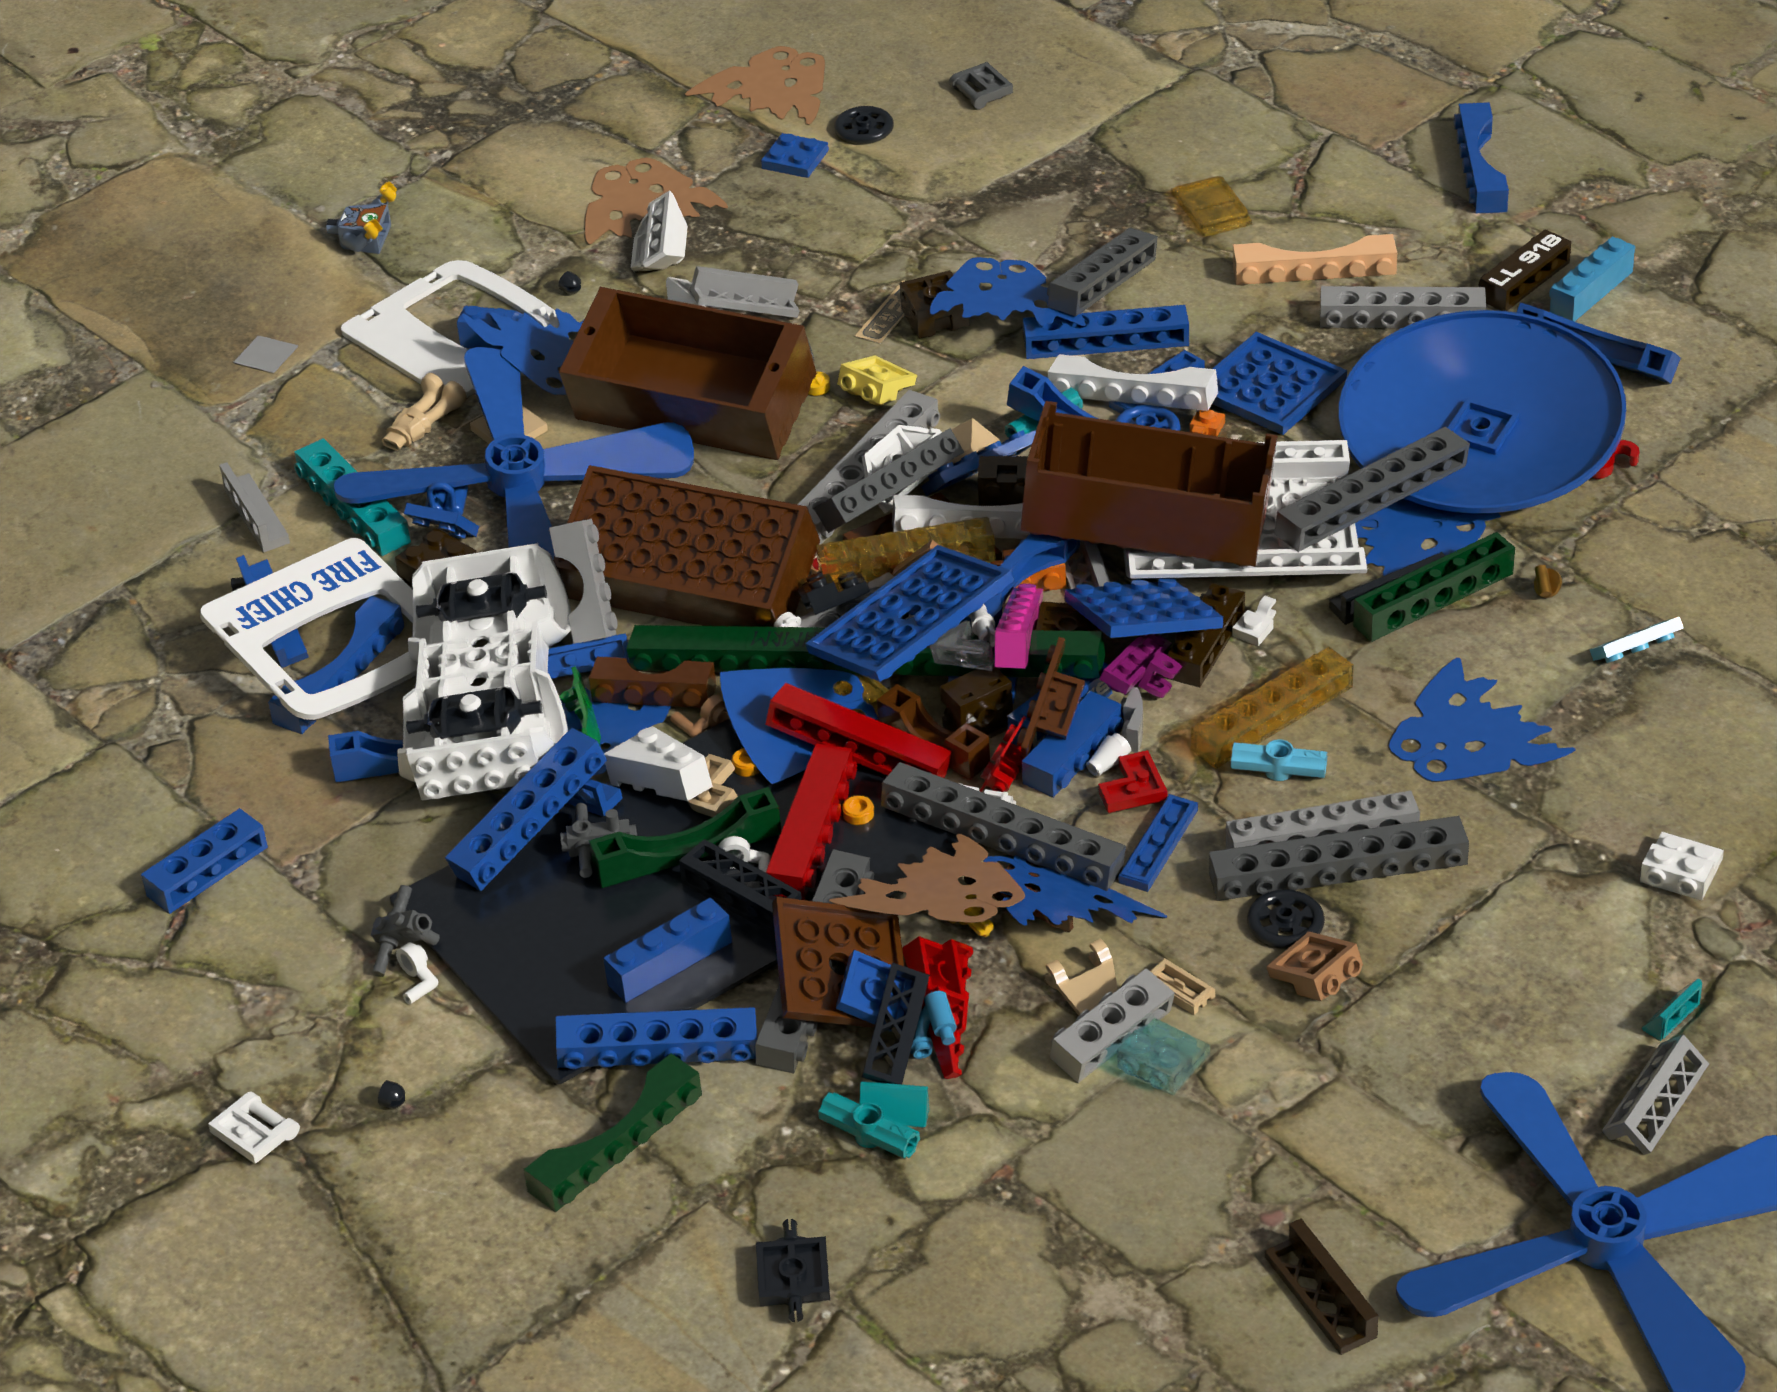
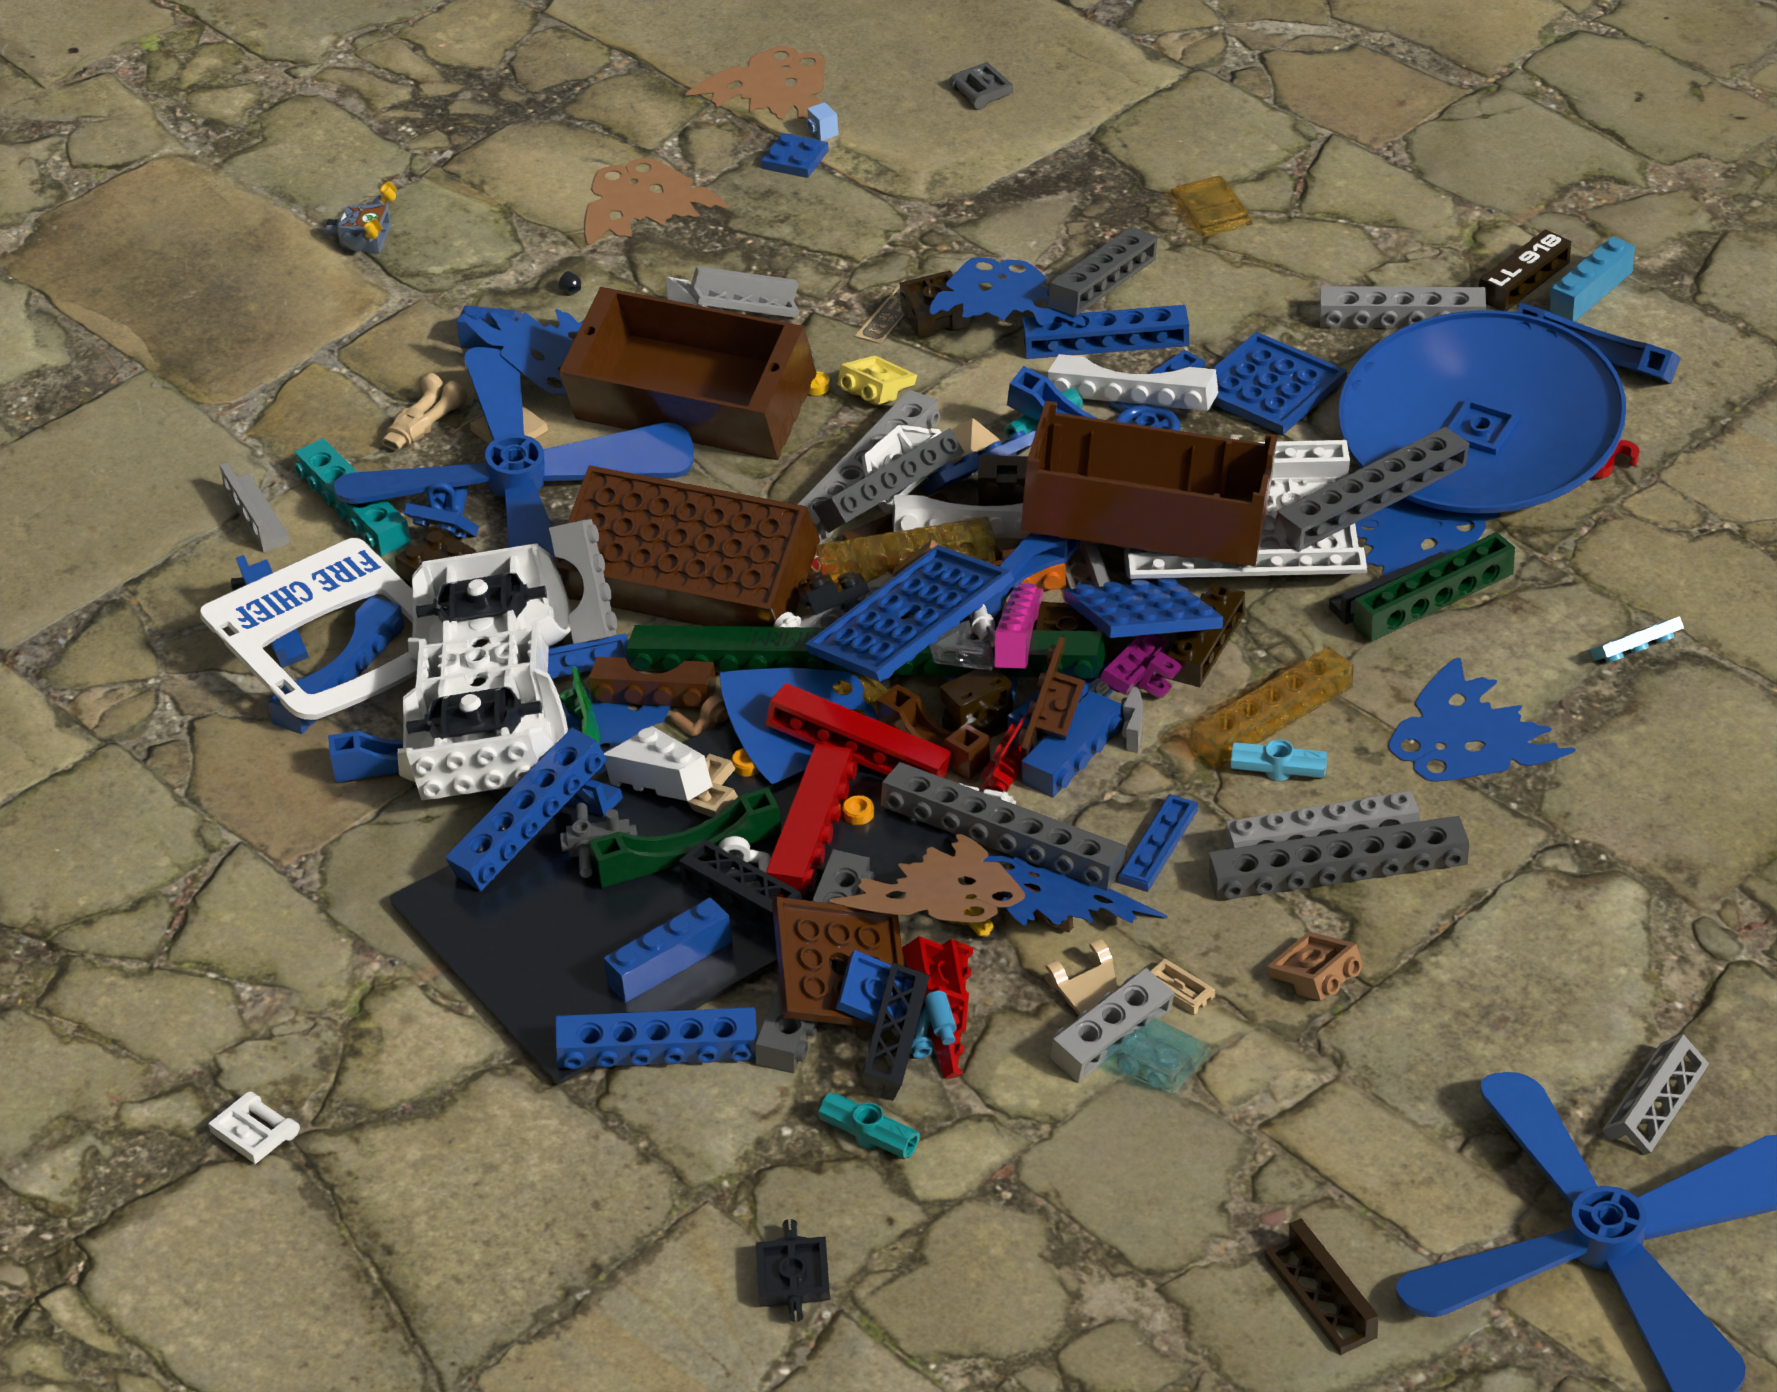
blue brick [141,808,268,914] -> none
light grey sticker [234,336,298,373] -> none
white door [341,260,559,398] -> none
dark grey piece [370,885,440,977] -> none
black hinge [378,1080,405,1109] -> none
white plate [396,942,438,1005] -> none
dark green arch [524,1053,702,1212] -> none
white wedge [631,190,688,272] -> none
black plate [834,106,894,144] -> none
teal slope [860,1082,929,1128] -> none
white cone [1086,733,1131,777] -> none
red plate [1098,750,1168,813] -> none
orange plate [1190,410,1225,436] -> none
white plate [1232,596,1276,646] -> none
light nougat arch [1233,234,1397,285] -> none
black plate [1247,889,1325,949] -> none
blue arch [1454,102,1509,214] -> none
pearl gold plate [1534,565,1562,598] -> none
white plate [1640,832,1724,901] -> none
teal slope [1642,979,1703,1041] -> none
none -> light blue plate [806,102,839,141]

